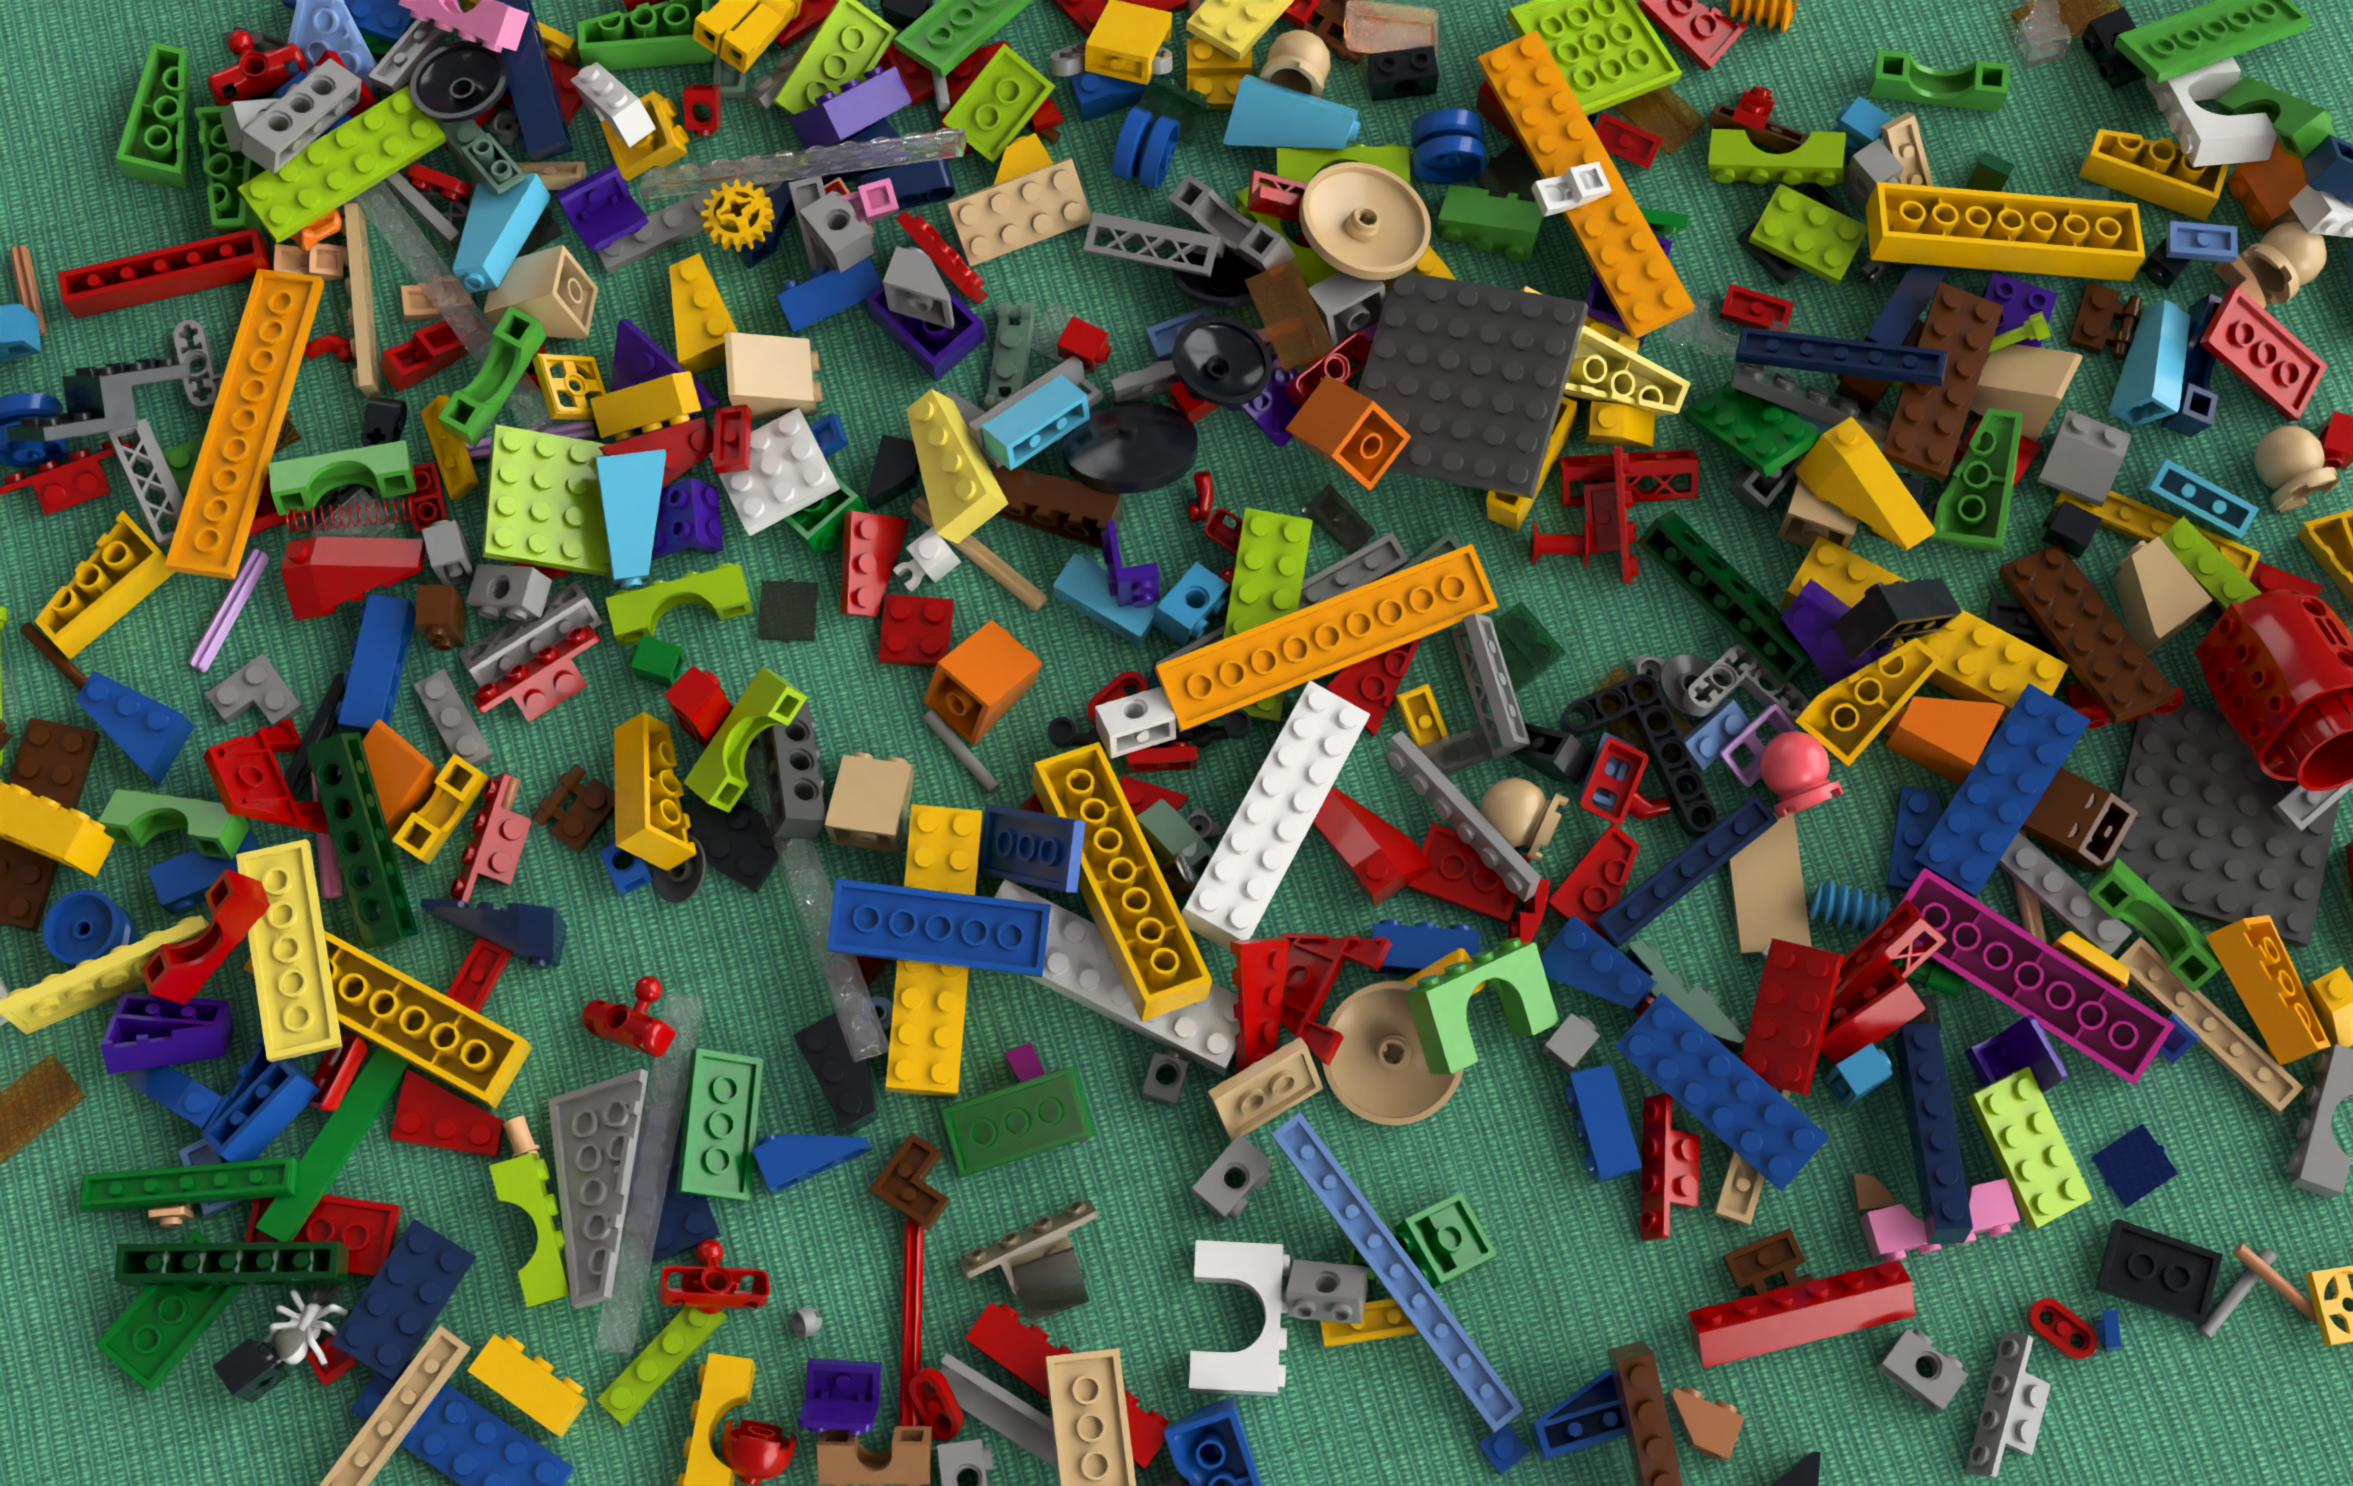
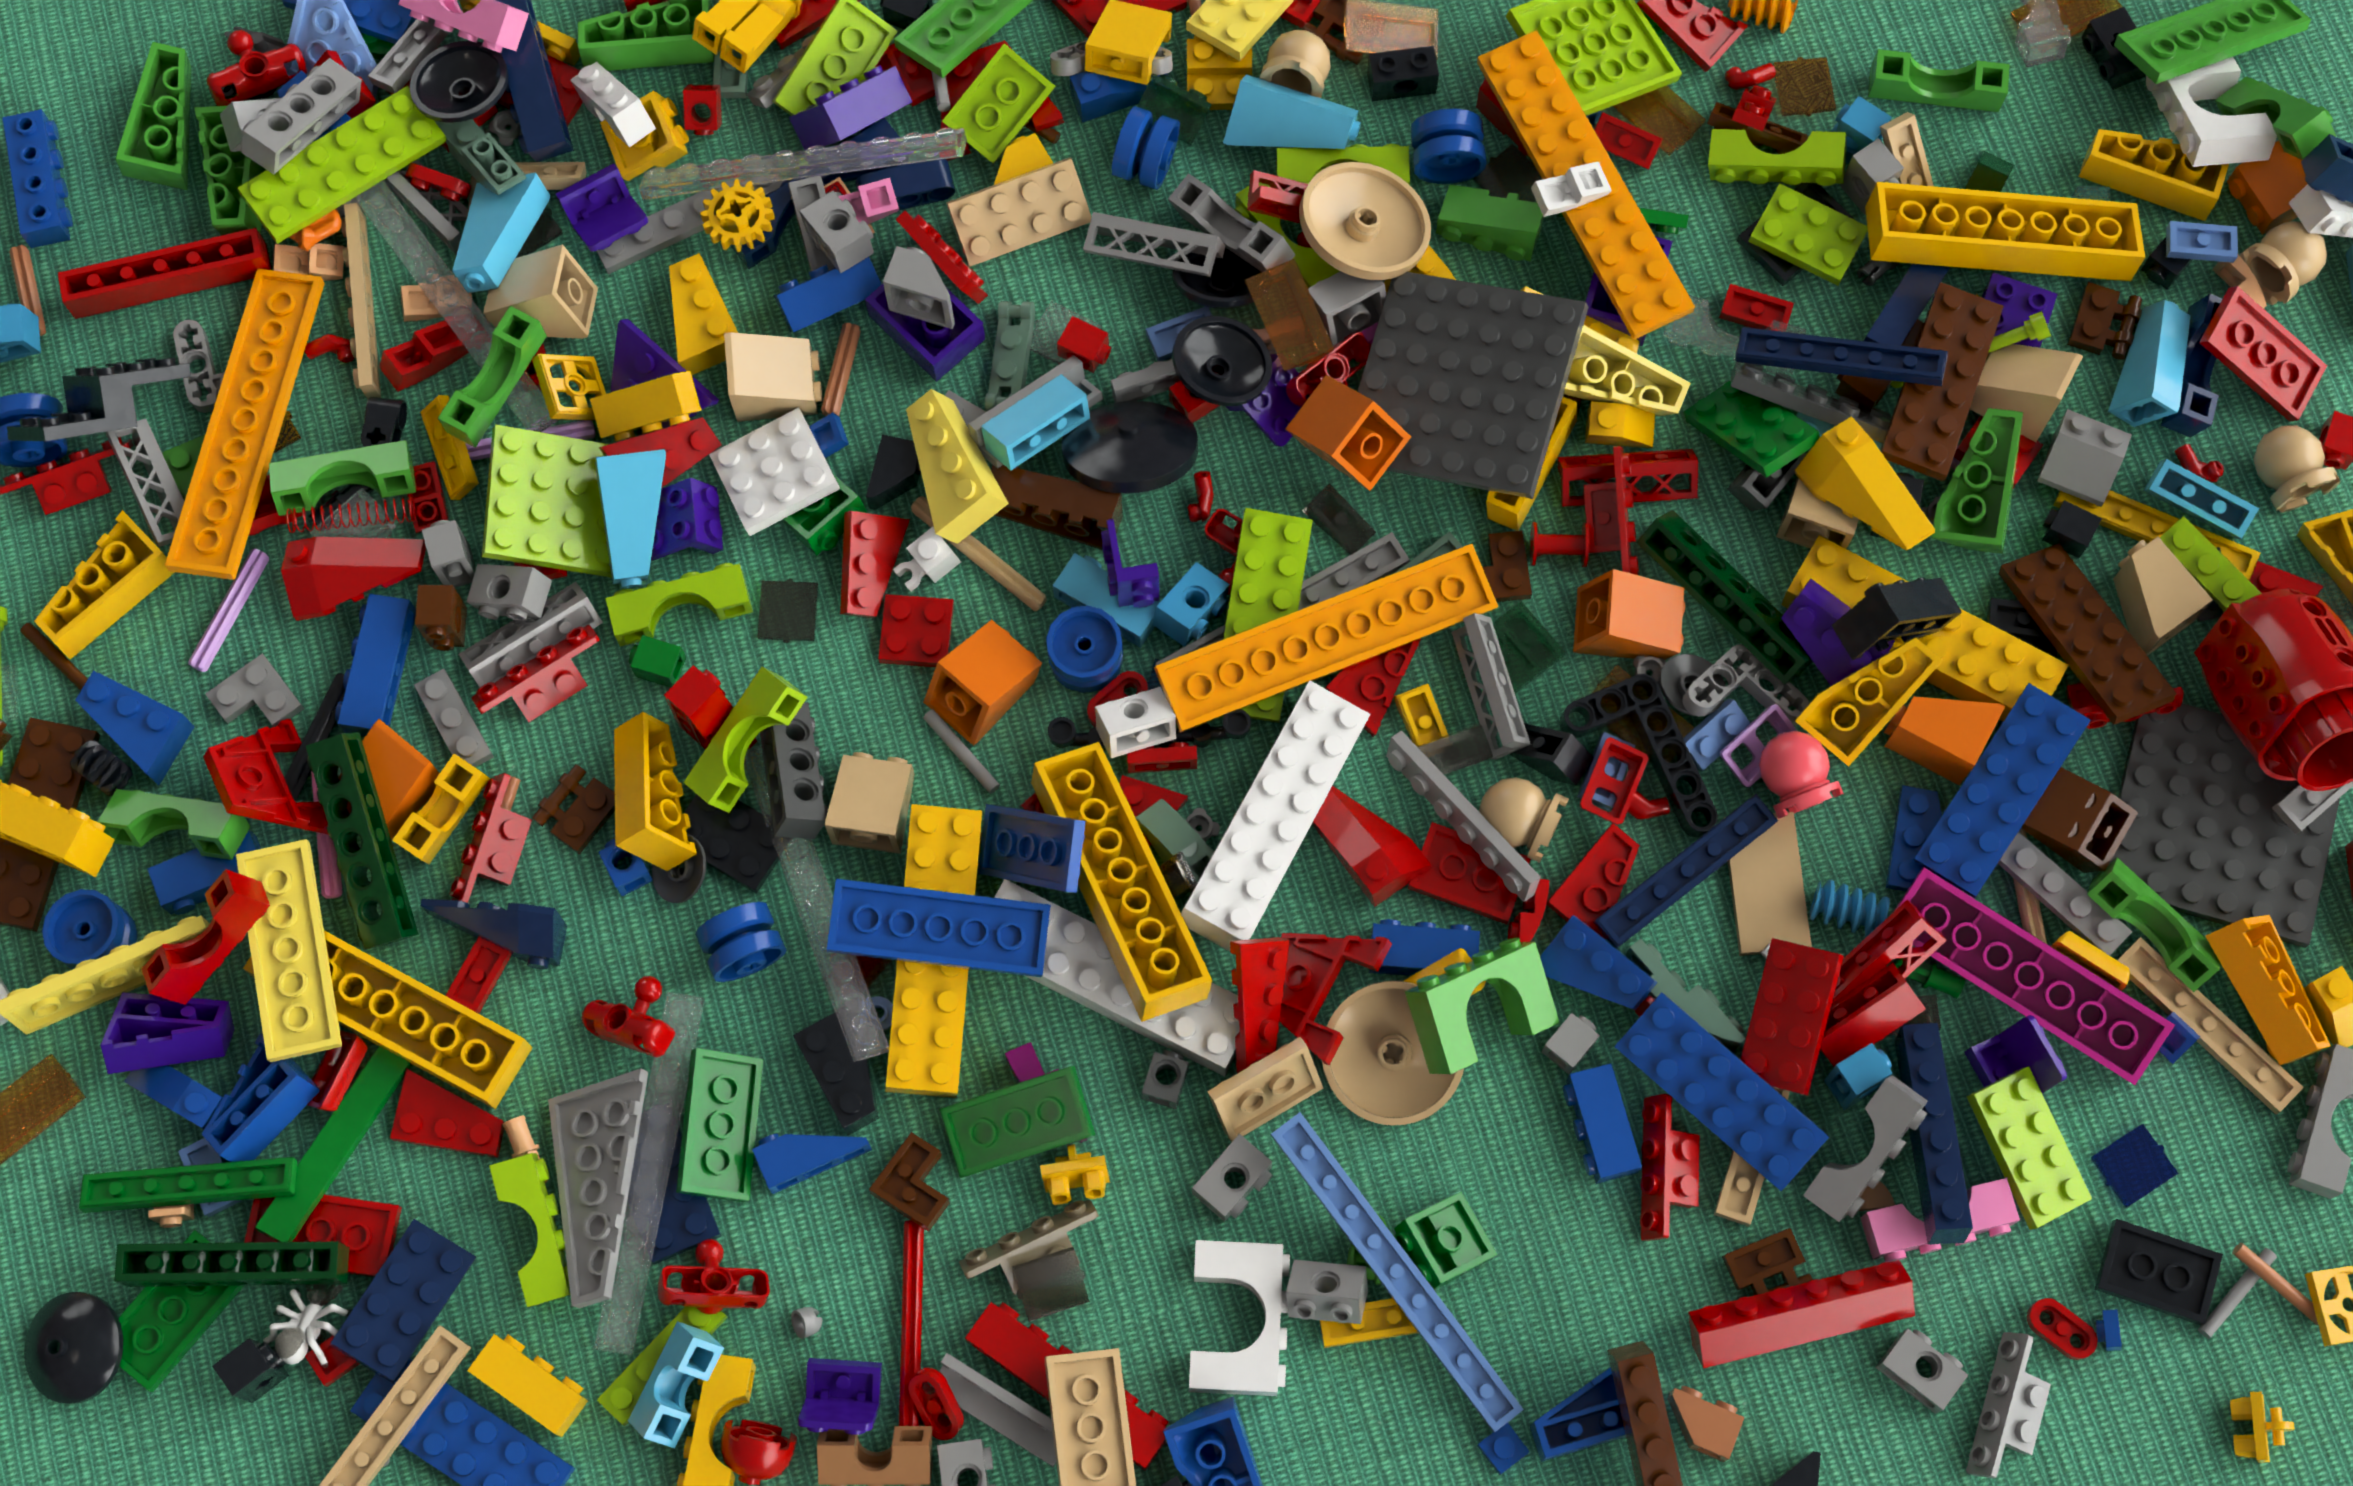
red plate [712,405,752,474] -> none
none -> blue brick [2,109,73,248]
none -> black dish [24,1292,123,1404]
none -> black gear [70,740,133,796]
none -> medium azure arch [628,1321,724,1449]
none -> blue wheel [695,902,787,982]
none -> nougat axle [821,323,861,416]
none -> yellow hips [1040,1144,1110,1205]
none -> blue wheel [1046,605,1123,693]
none -> reddish brown plate [1482,530,1532,602]
none -> orange slope [1573,569,1686,660]
none -> red arm [1725,63,1776,90]
none -> clear orange piece [1773,57,1836,117]
none -> light grey arch [1803,1075,1928,1222]
none -> red arm [2174,444,2224,483]
none -> yellow hips [2230,1391,2295,1463]

